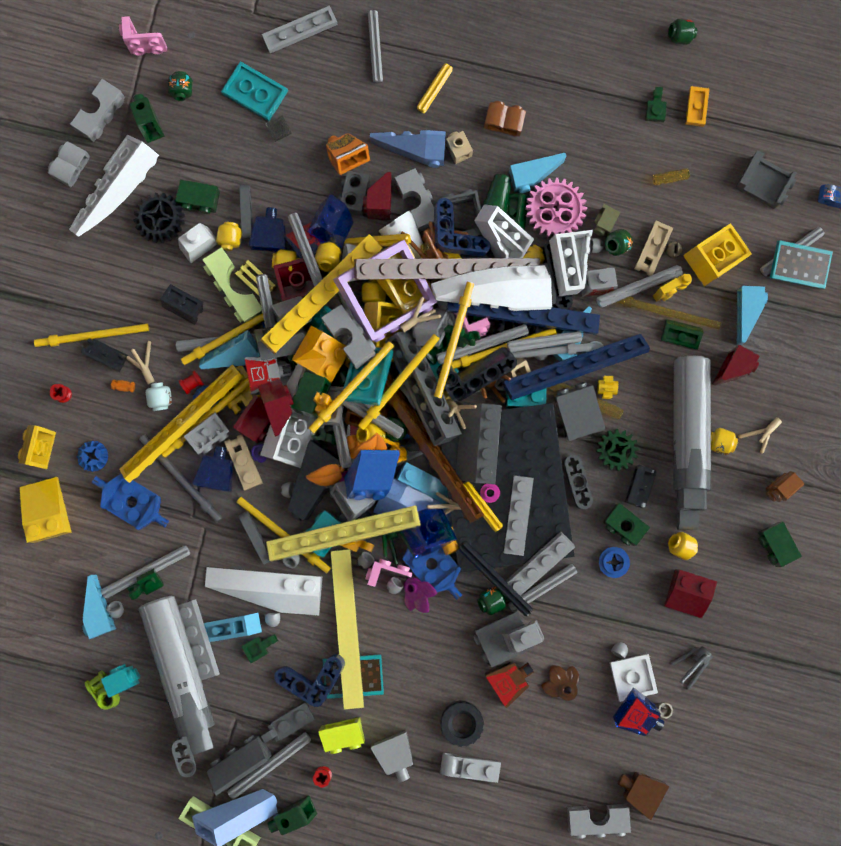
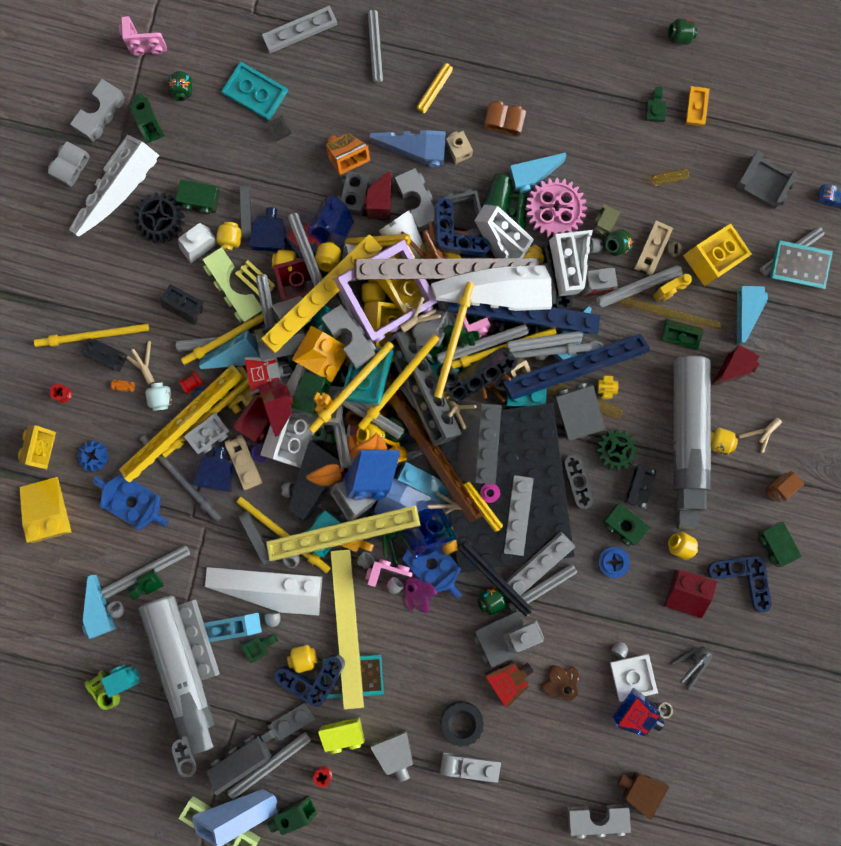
none -> yellow head [287,645,318,673]
none -> dark blue beam [707,556,772,612]

